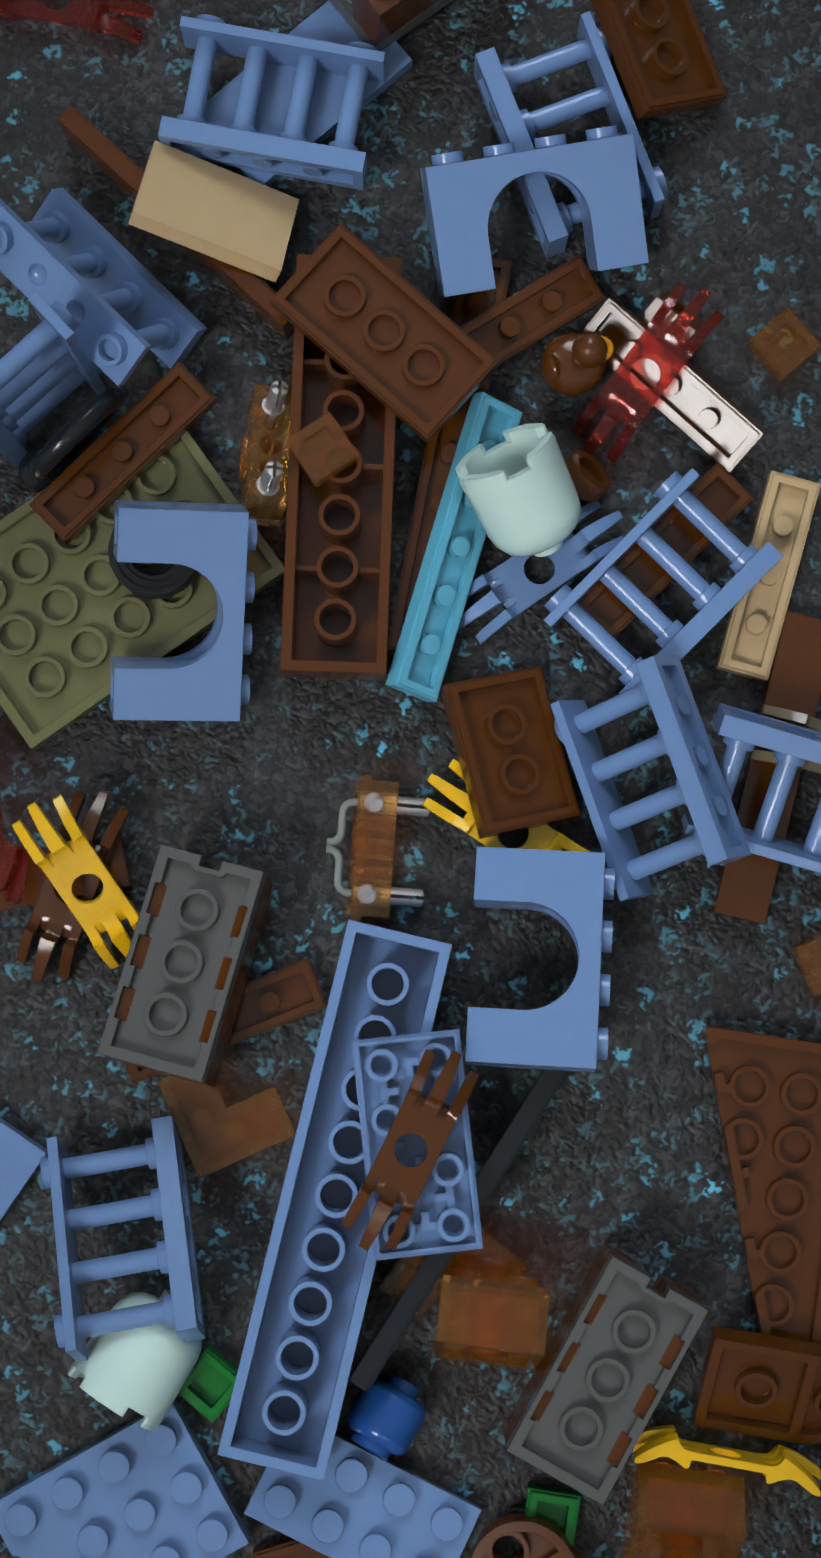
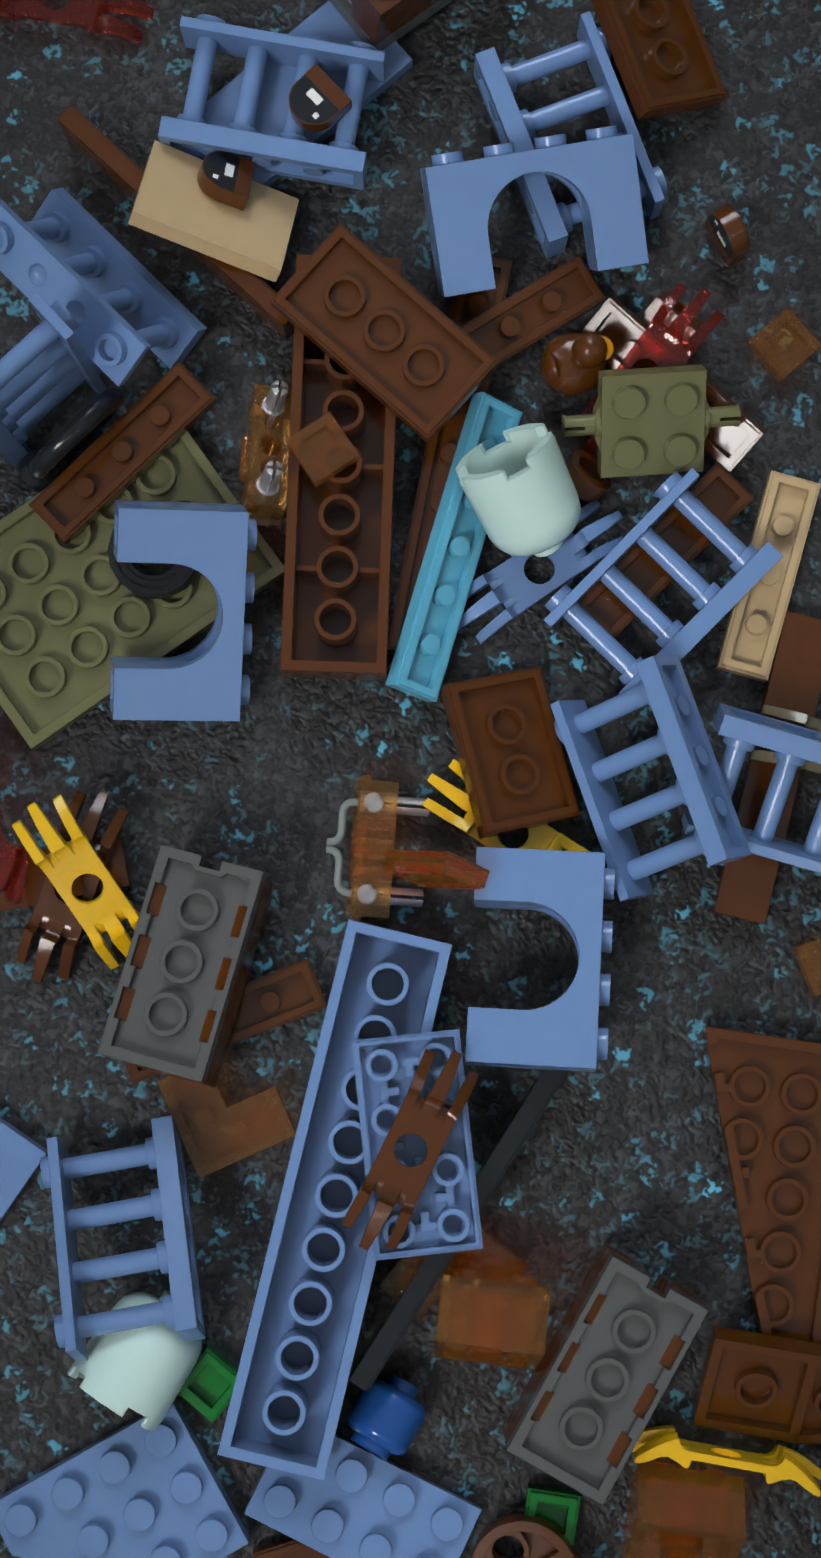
none -> tile [197,151,255,211]
none -> tile [289,64,352,132]
none -> clear orange tile [382,850,490,890]
none -> olive plate [561,364,741,478]
none -> reddish brown tile [705,205,750,267]

